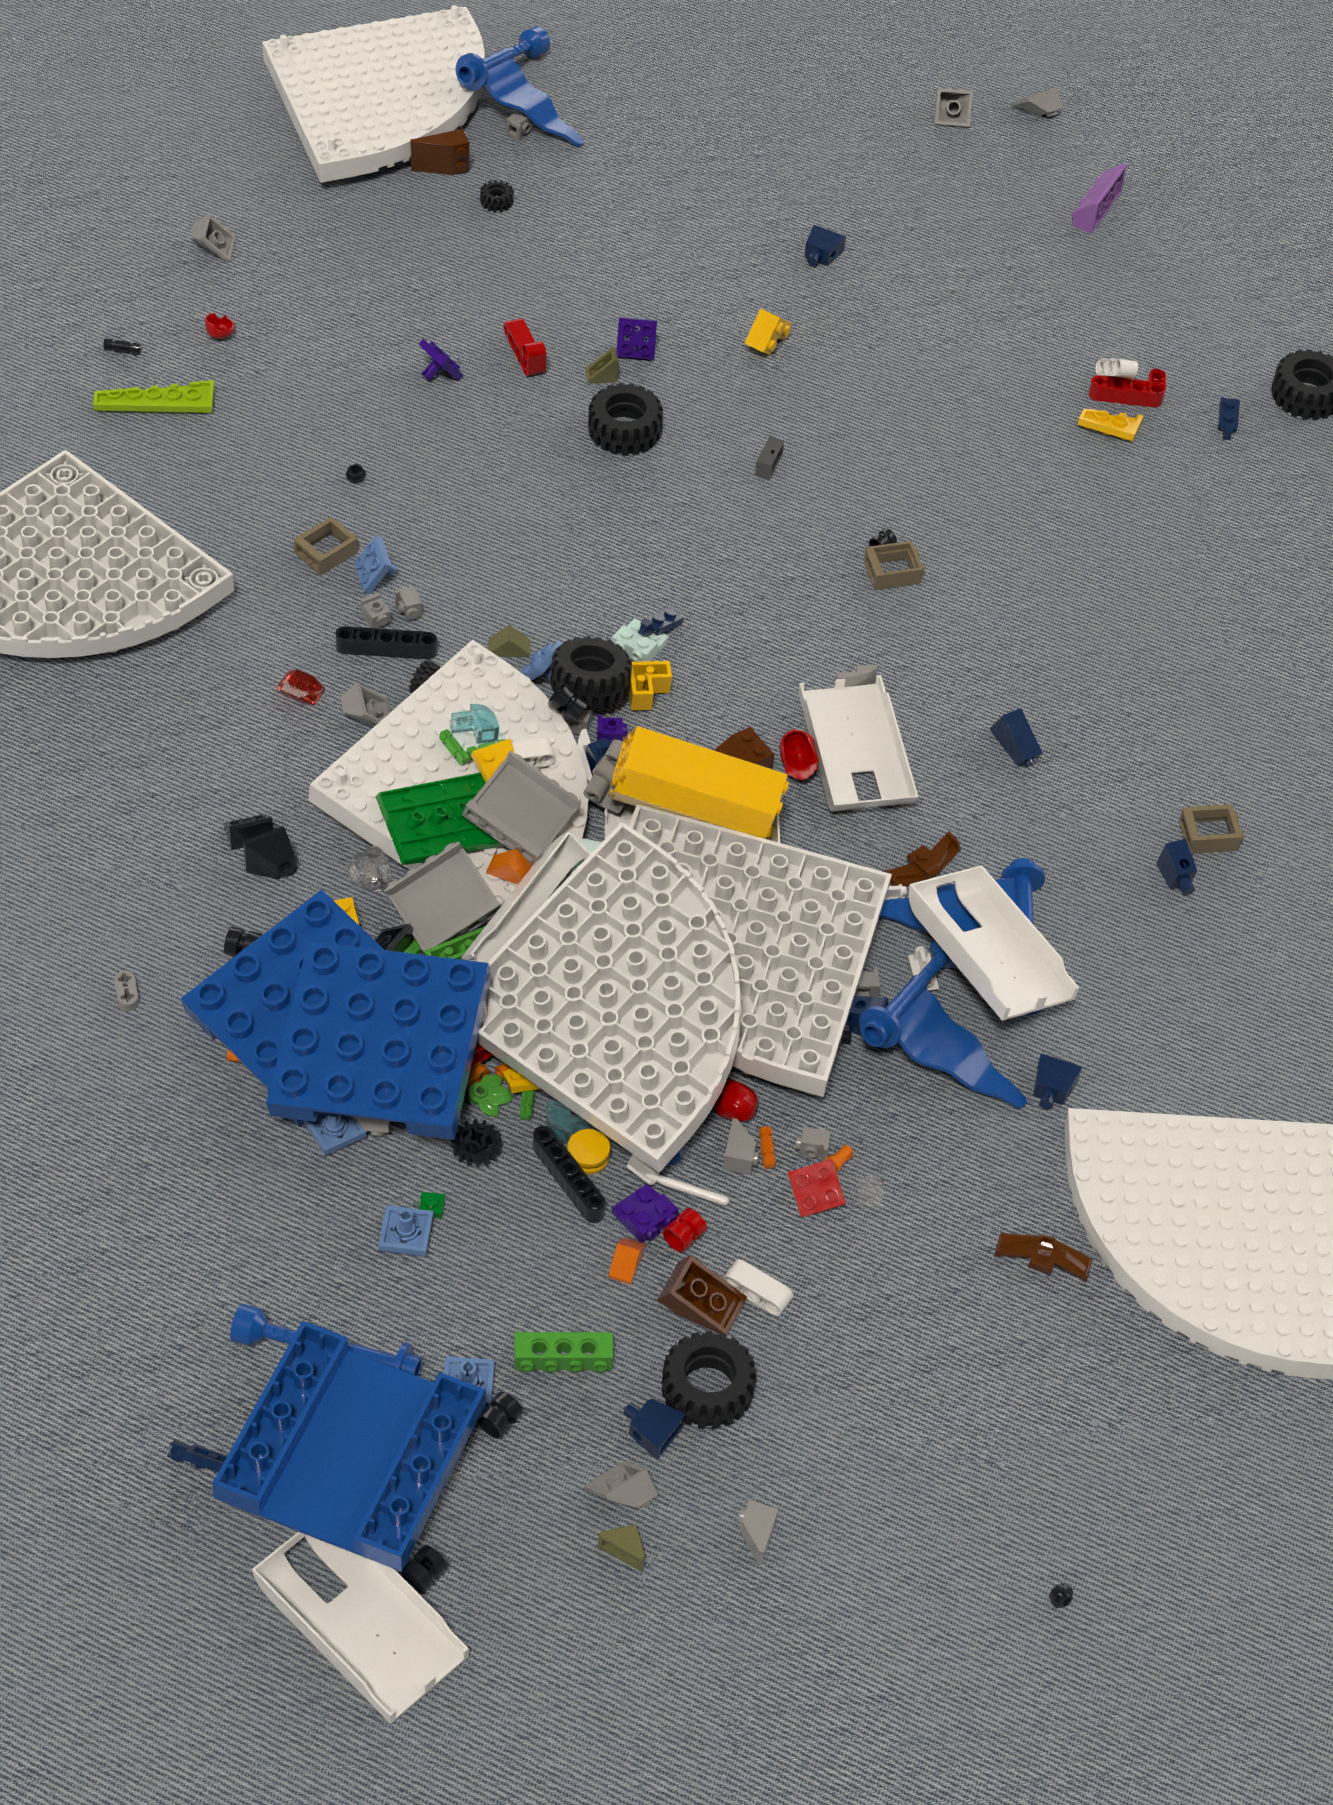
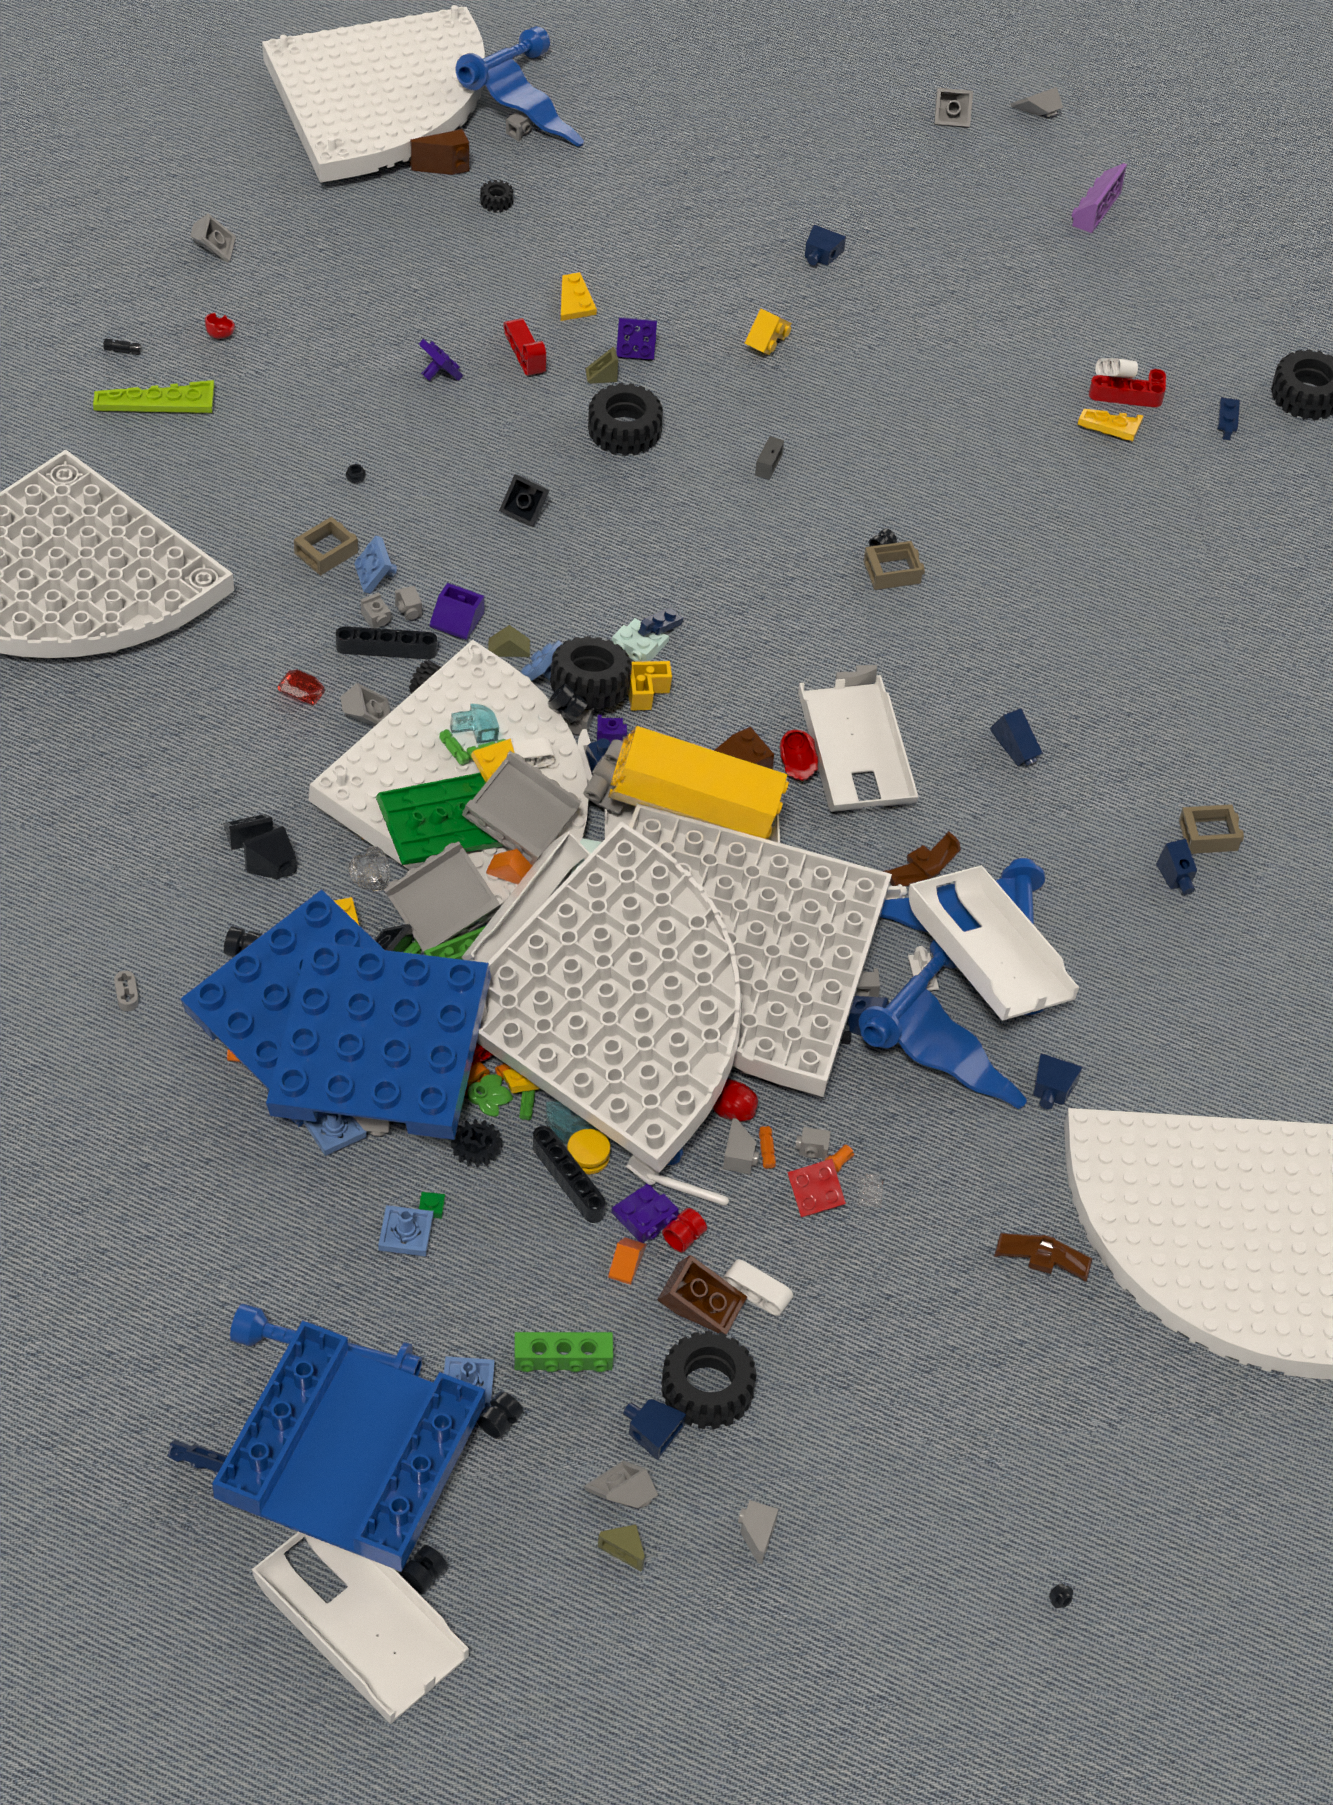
none -> dark purple slope [429,583,485,640]
none -> black slope [499,474,550,527]
none -> yellow wing [560,272,597,321]

